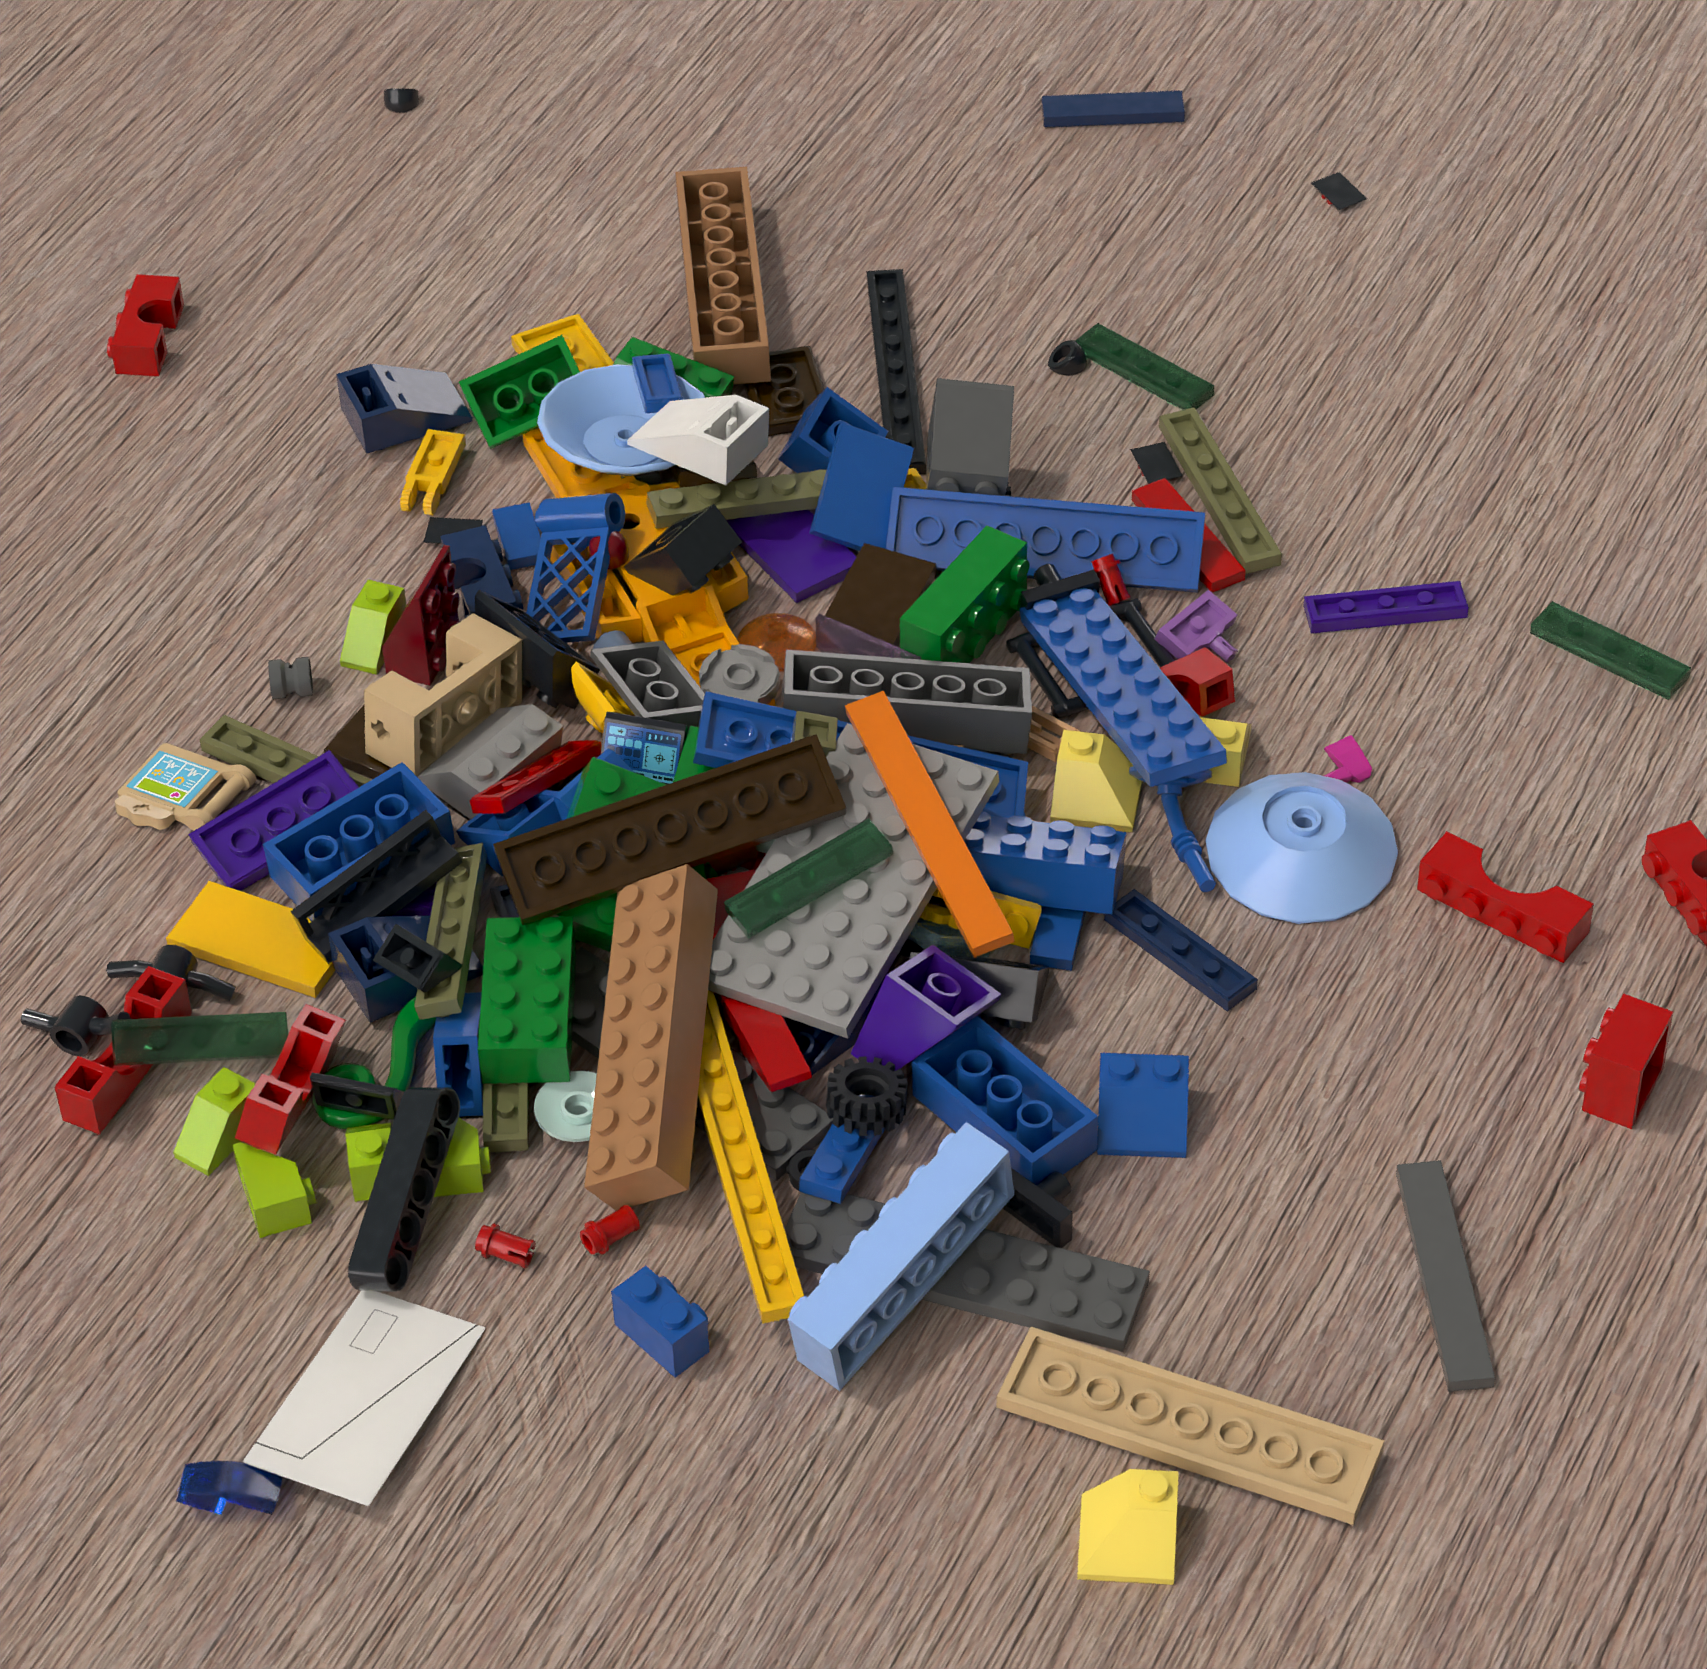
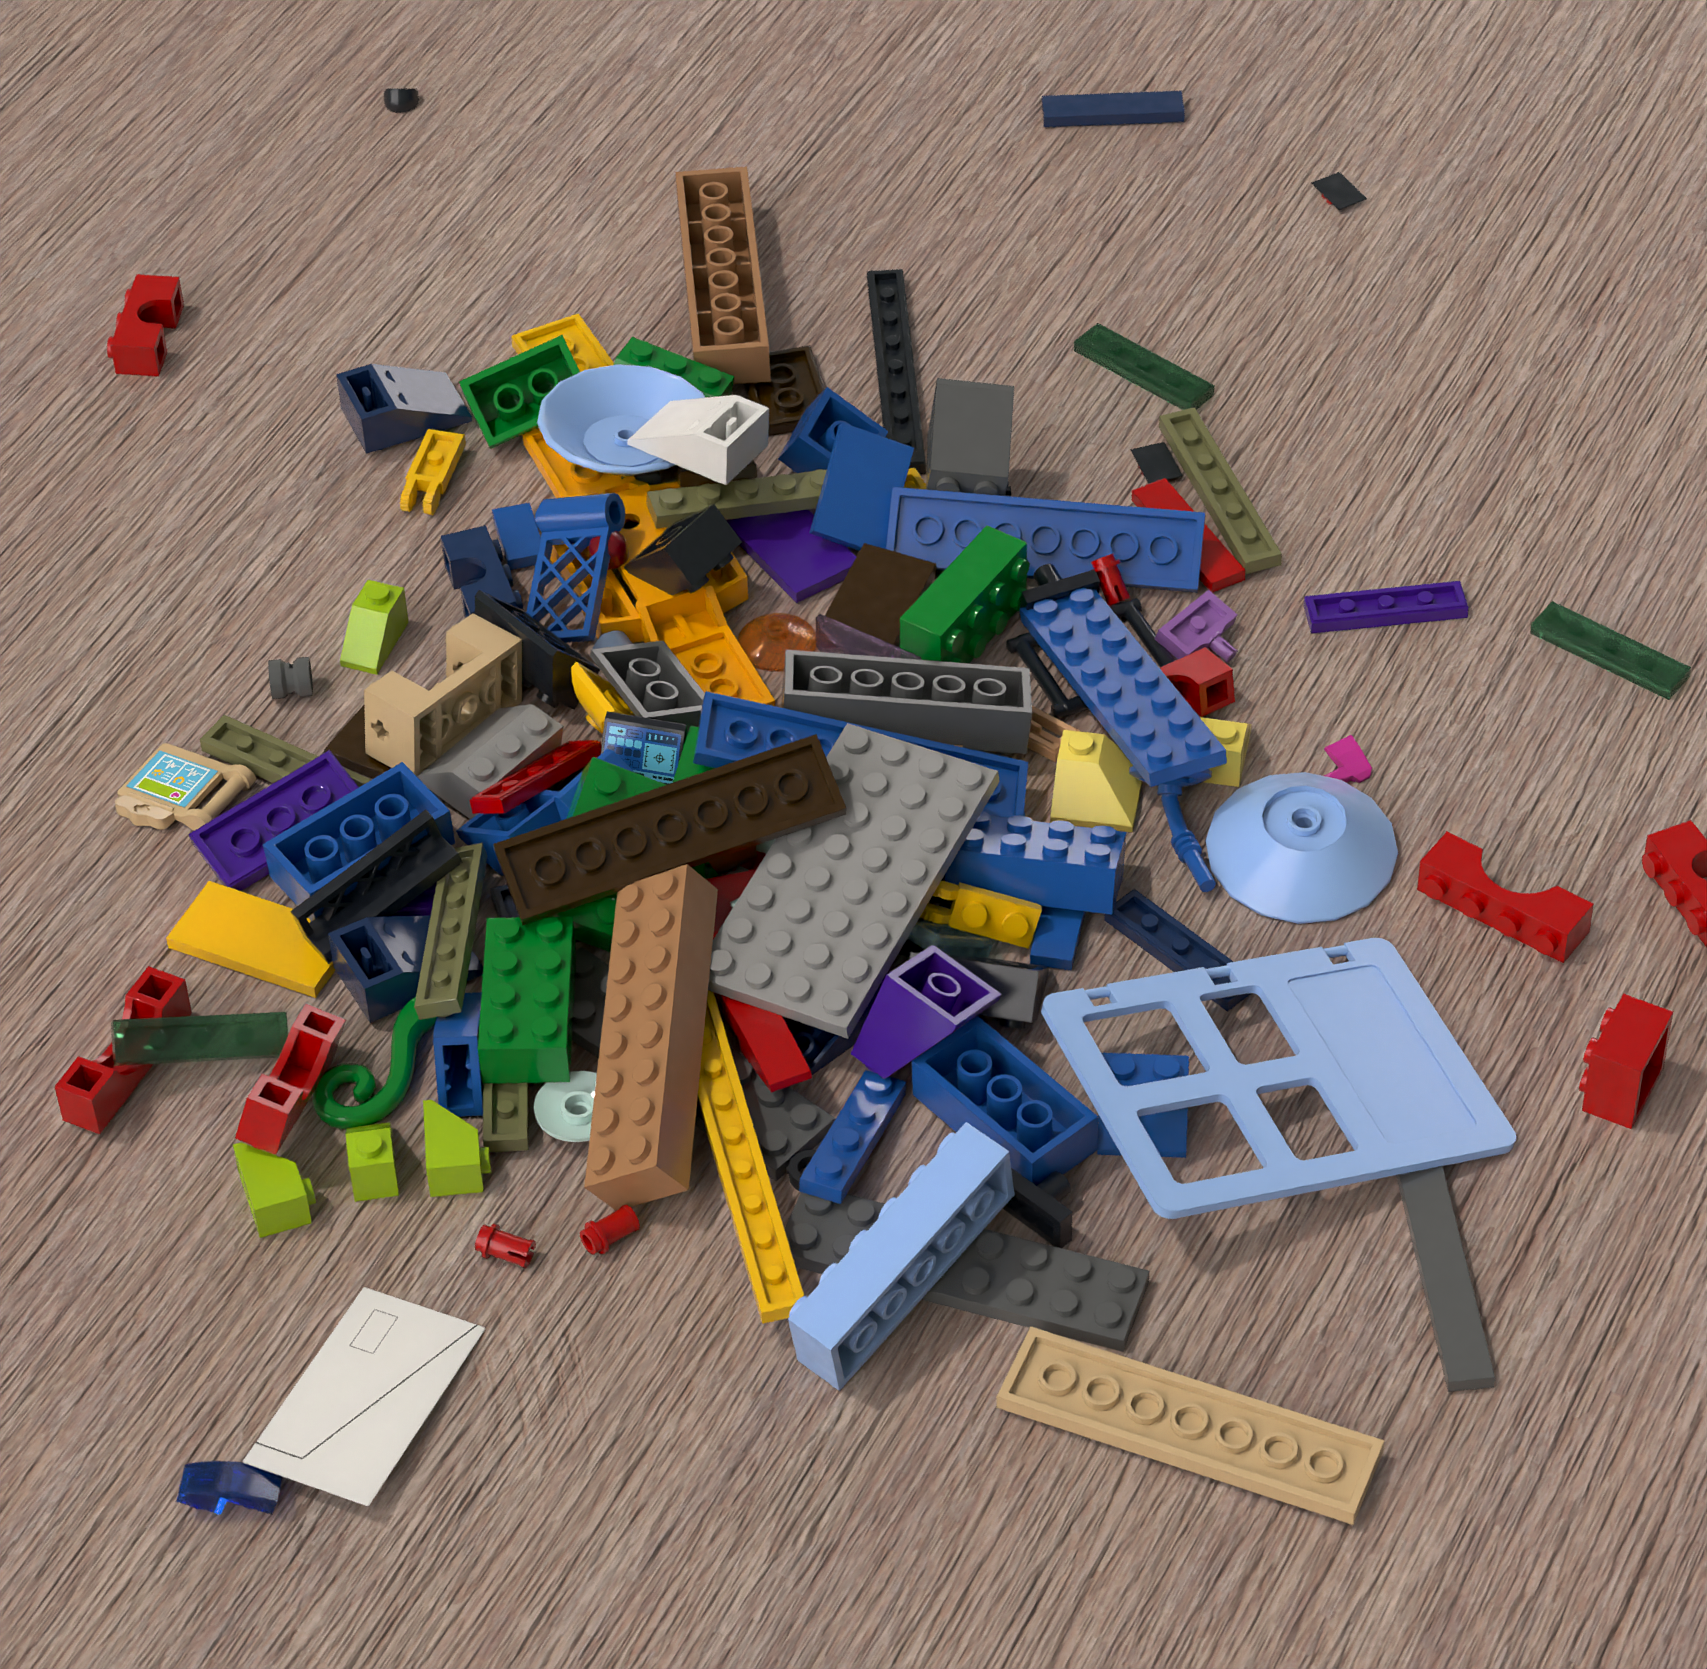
black piece [21,995,132,1056] -> none
black piece [106,945,236,1002] -> none
lime slope [173,1067,256,1176] -> none
black slope [310,1073,404,1120] -> none
black beam [348,1087,460,1292] -> none
black slope [373,924,463,993] -> none
dark red slope [382,545,461,686] -> none
black piece [424,517,483,543] -> none
blue brick [611,1266,710,1378] -> none
blue tile [632,354,683,414] -> none
light grey tile [699,644,780,705] -> none
clear green tile [724,818,894,939] -> none
olive plate [792,711,838,757] -> none
black tyre [826,1056,908,1136] -> none
orange tile [845,691,1014,958] -> none
black piece [1048,340,1087,376] -> none
light yellow slope [1077,1469,1179,1585] -> none
none -> light blue door [1041,938,1516,1219]

